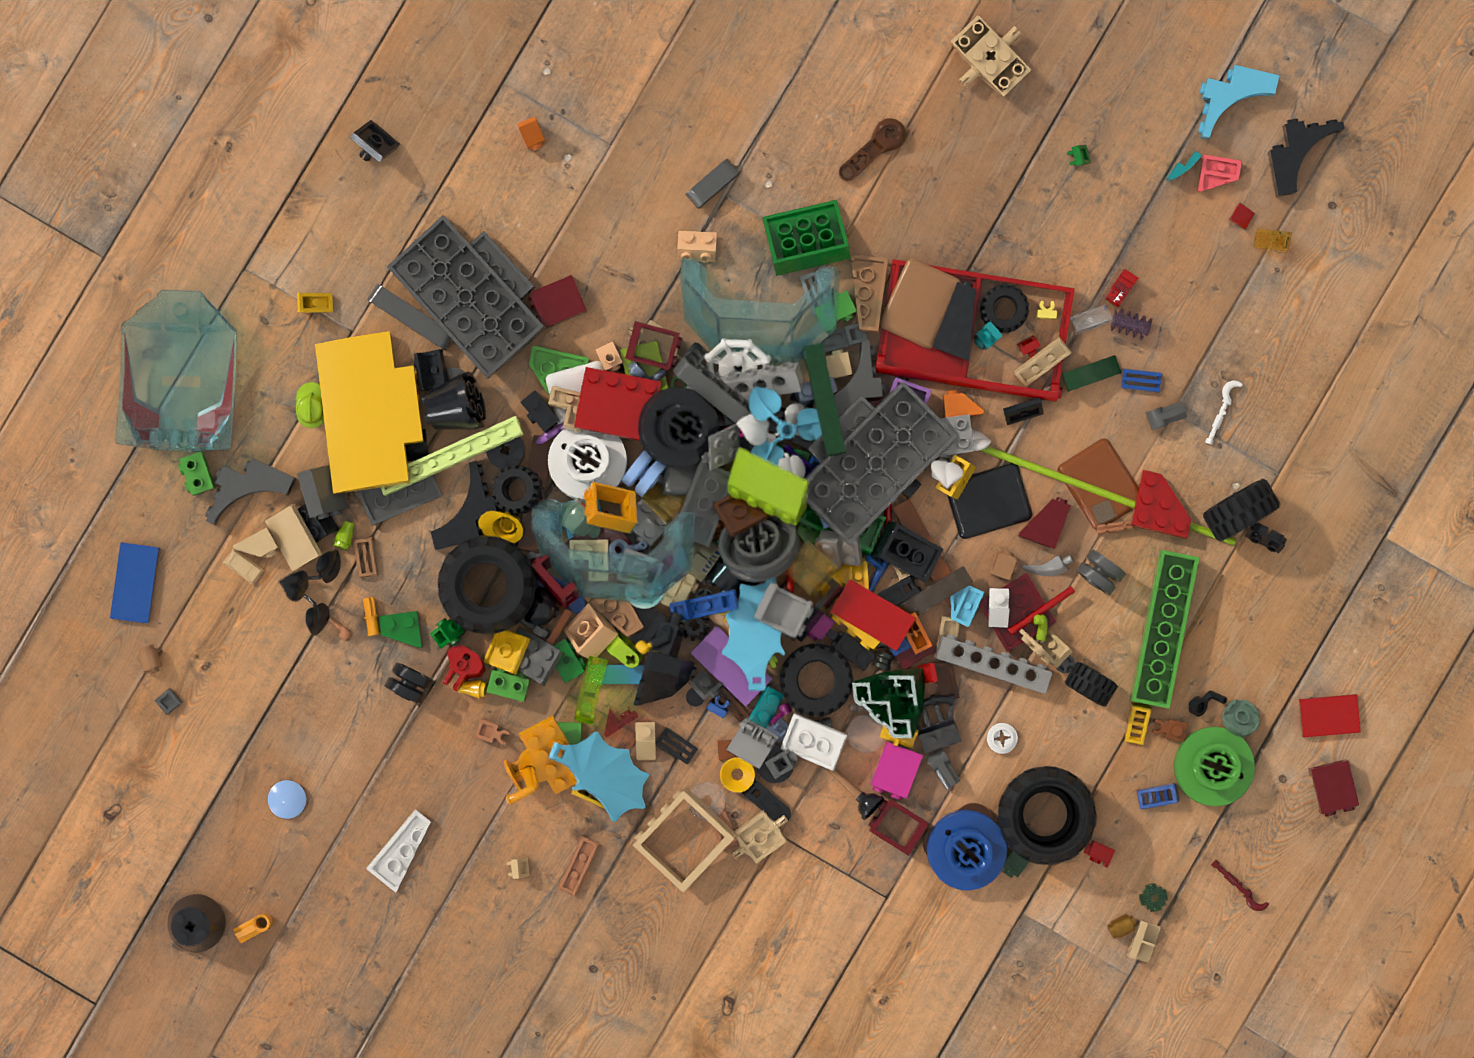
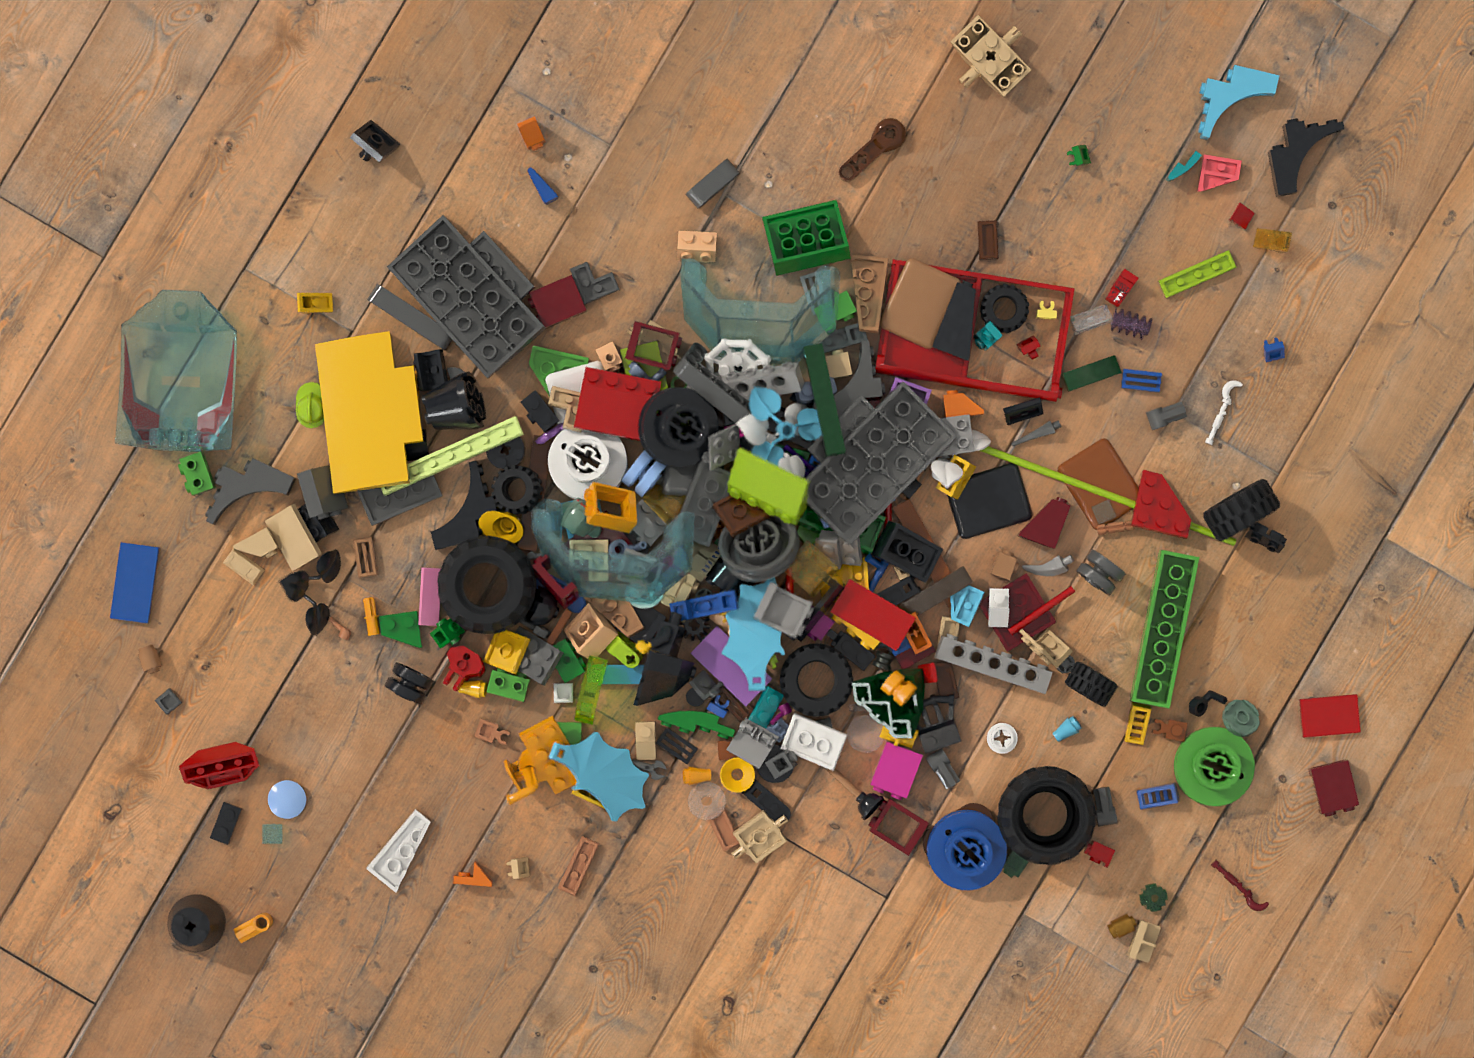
lime cone [333,521,355,551] -> none
clear red slope [604,708,639,738] -> none
tan window [633,788,737,893] -> none
tan tile [1014,337,1072,387] -> none
lime arm [1034,614,1048,641] -> none
none -> red wedge [179,742,259,789]
none -> black plate [210,802,242,845]
none -> clear light blue tile [262,824,282,844]
none -> bright pink tile [418,568,440,626]
none -> orange slope [453,861,493,887]
none -> blue slope [527,167,559,205]
none -> white tile [554,683,573,703]
none -> dark grey tile [570,262,620,305]
none -> dark grey bar [632,759,667,780]
none -> green slope [658,710,735,739]
none -> light orange cone [683,766,711,785]
none -> light orange wheel [881,670,917,706]
none -> reddish brown tile [977,220,999,260]
none -> dark grey piece [1011,420,1061,446]
none -> medium azure cone [1052,716,1082,742]
none -> dark grey piece [1093,787,1117,827]
none -> lime tile [1158,250,1237,298]
none -> blue tile [1264,338,1285,362]

